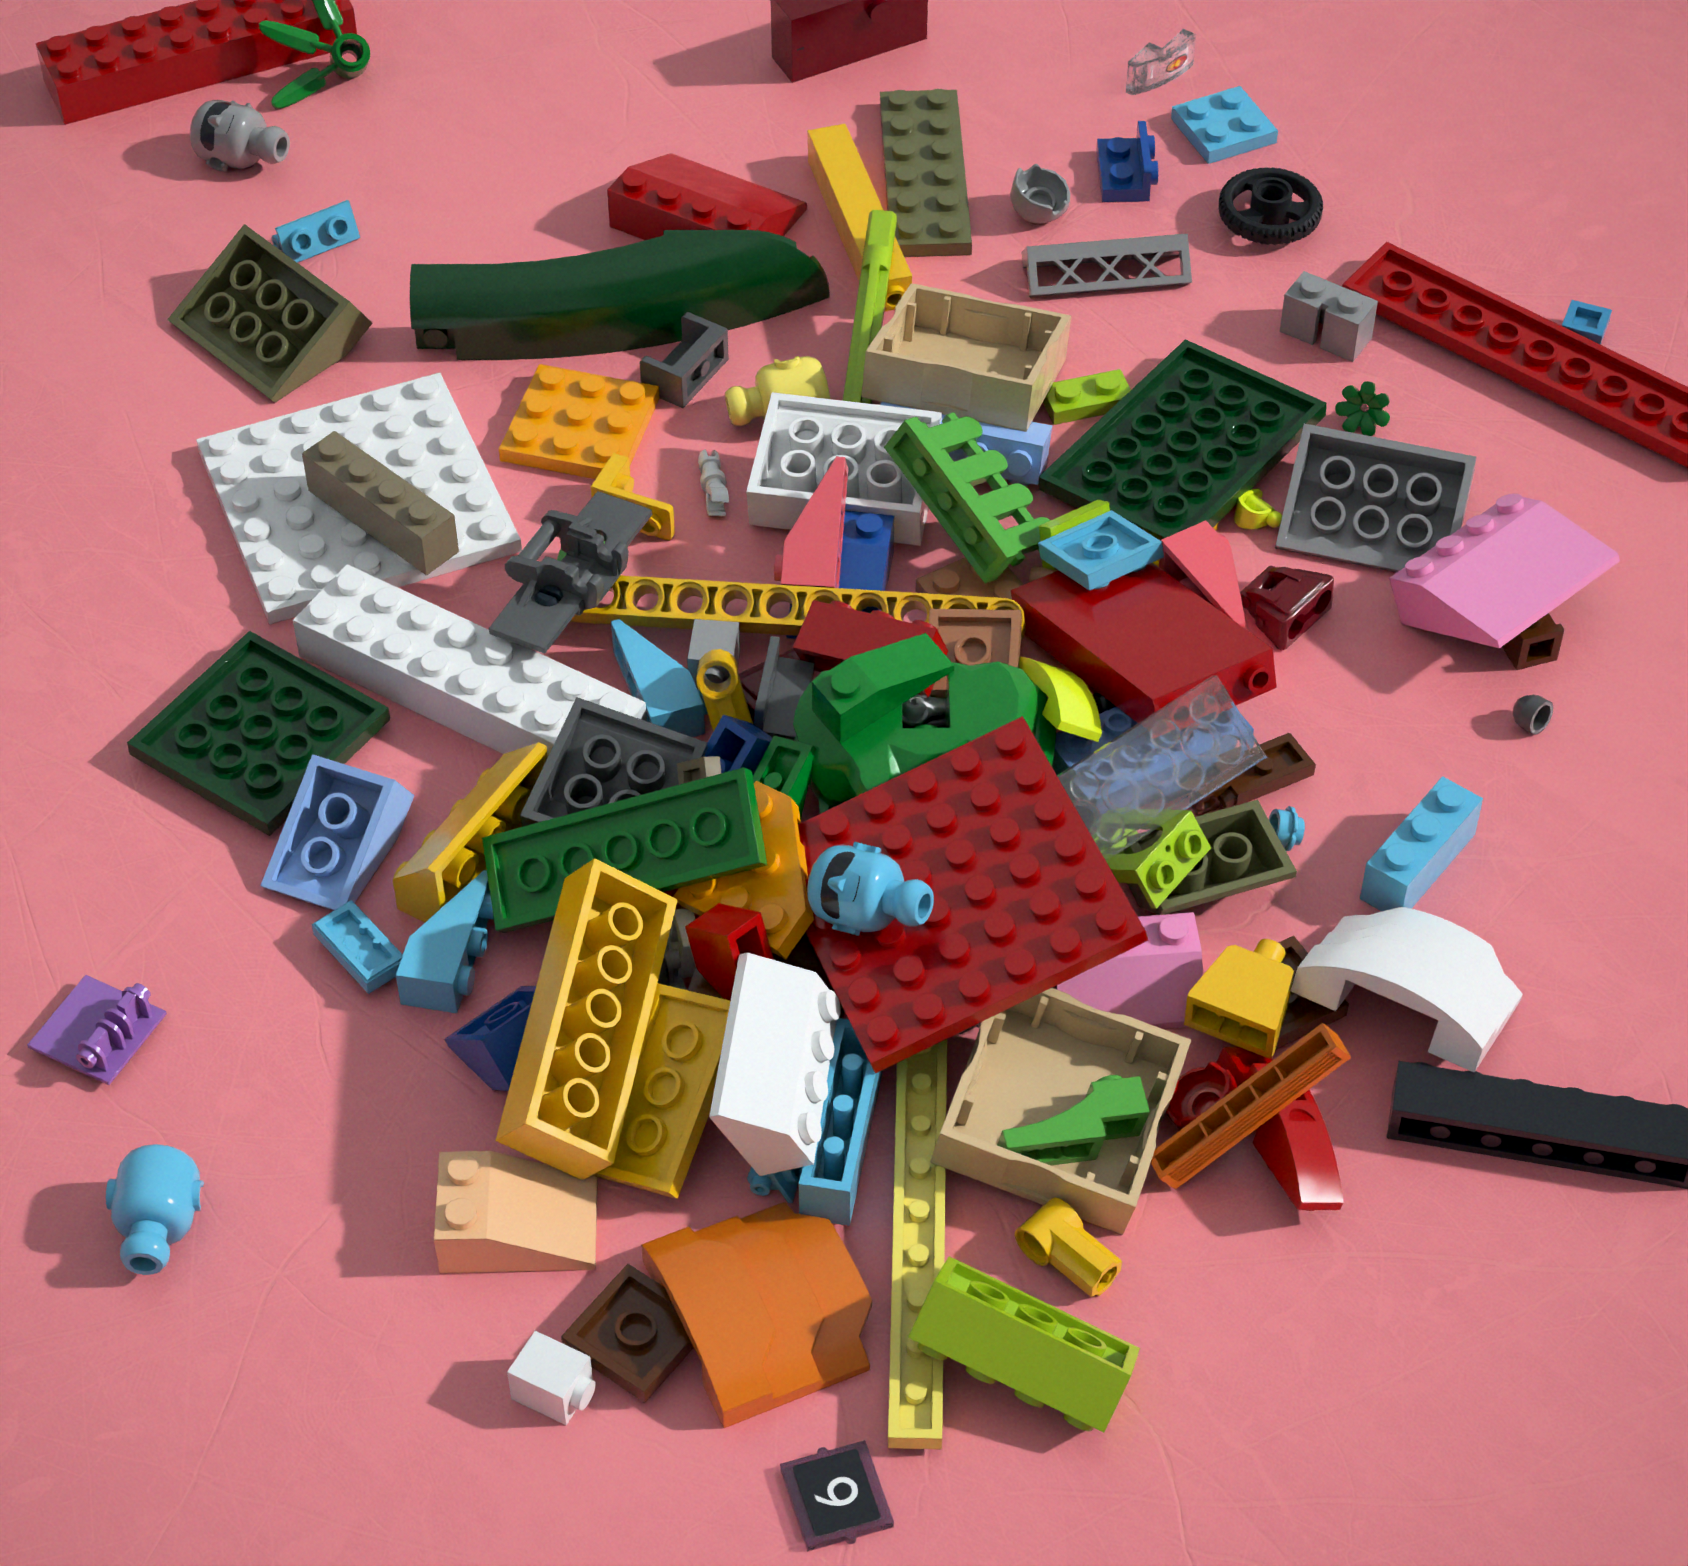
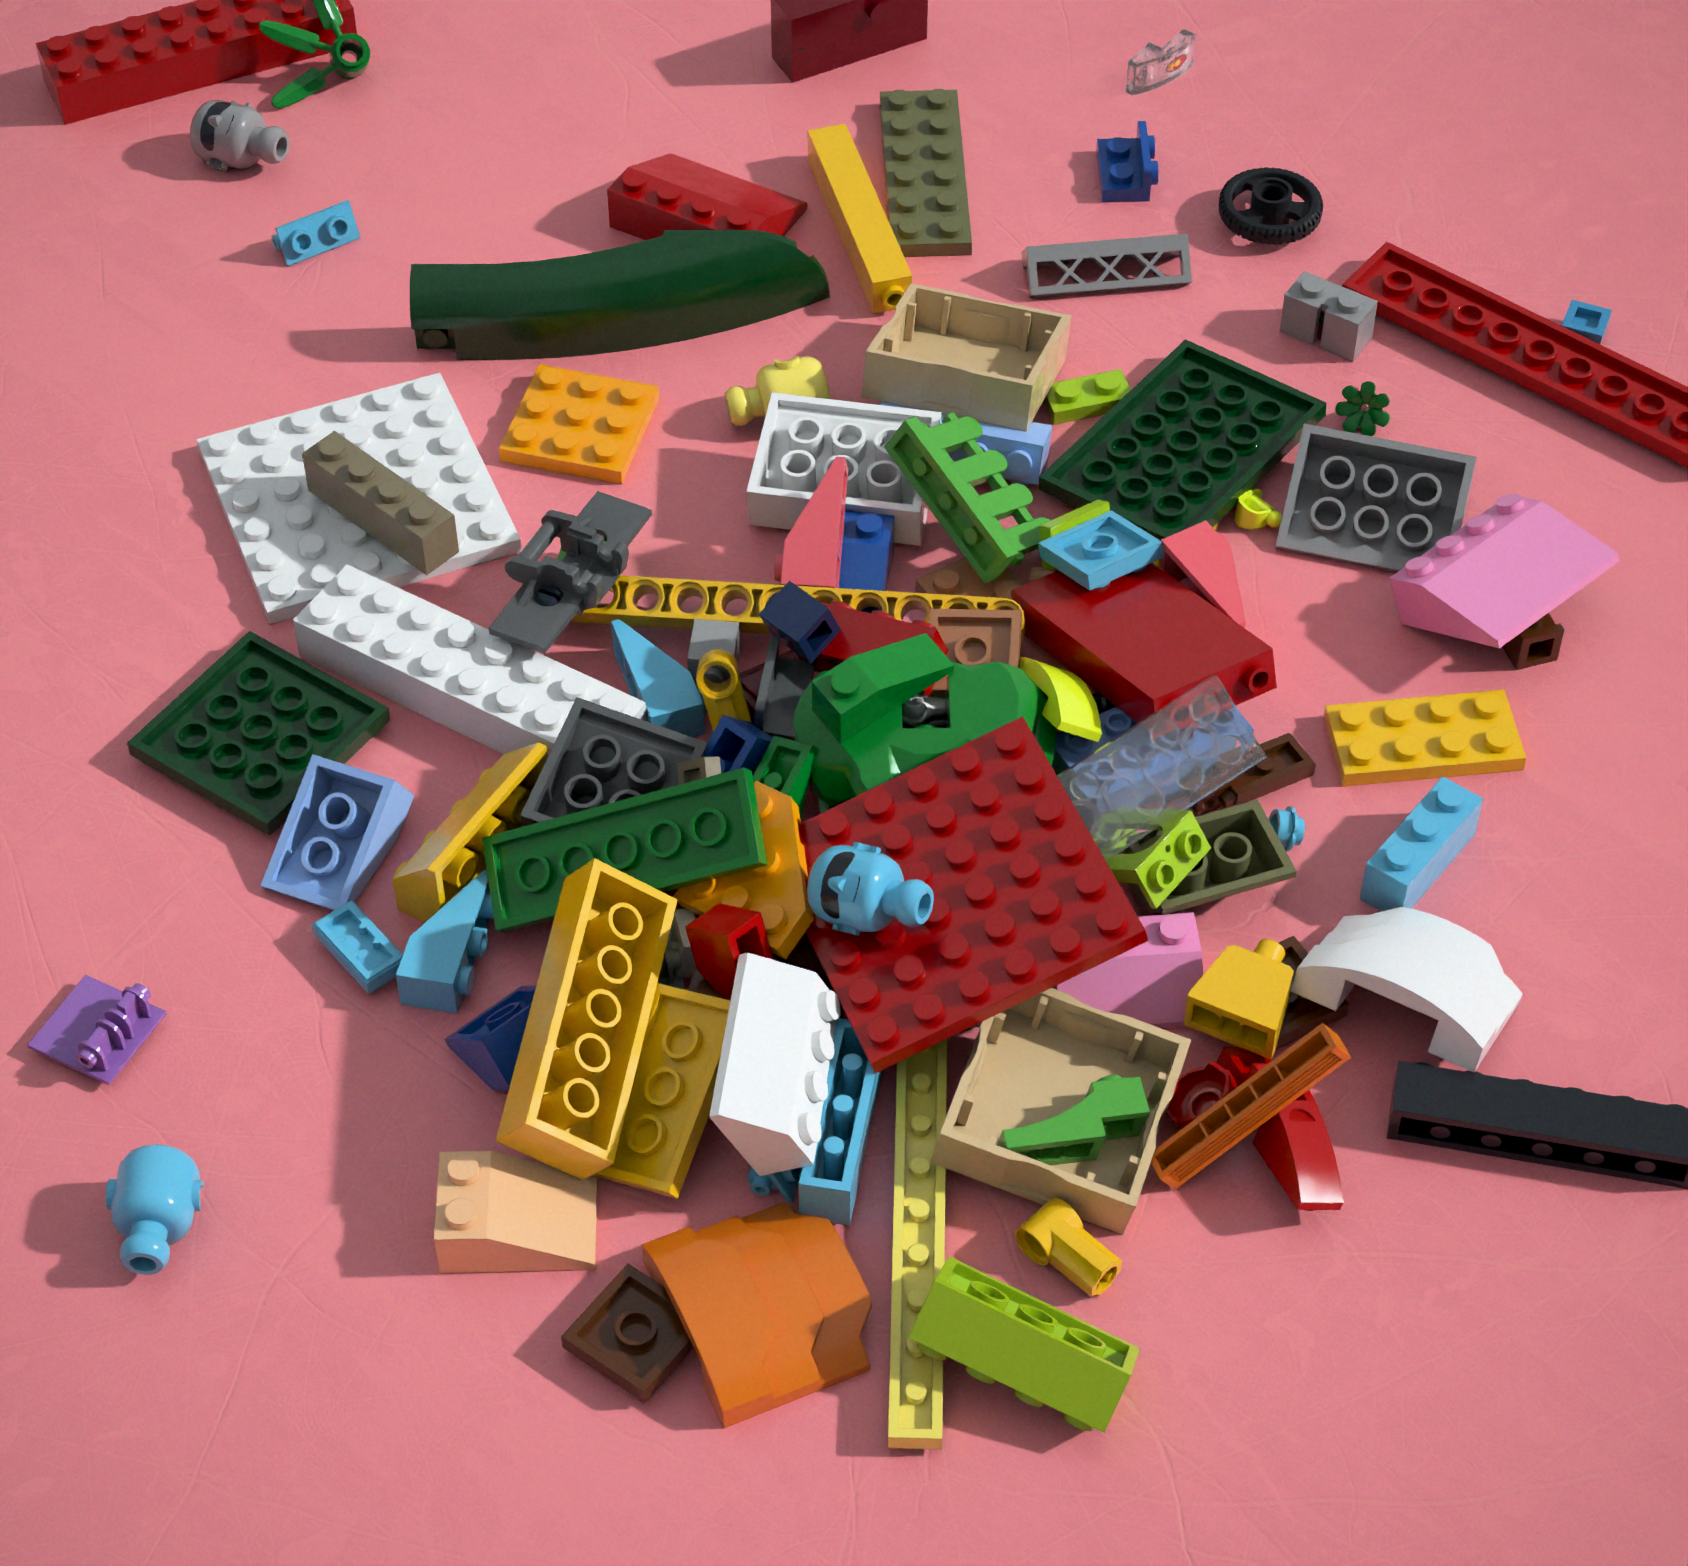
olive slope [167,224,372,402] -> none
white brick [507,1331,596,1425] -> none
yellow bracket [591,453,675,541] -> none
dark grey panel [640,312,729,408] -> none
white piece [698,449,729,516] -> none
piece [780,1440,894,1552] -> none
lime piece [842,210,897,404] -> none
light grey hair [1010,164,1071,223] -> none
medium azure plate [1171,86,1278,164] -> none
dark red piece [1240,566,1334,650] -> none
dark grey hinge [1512,694,1553,734] -> none
none -> dark blue brick [759,581,841,664]
none -> yellow plate [1323,689,1527,787]

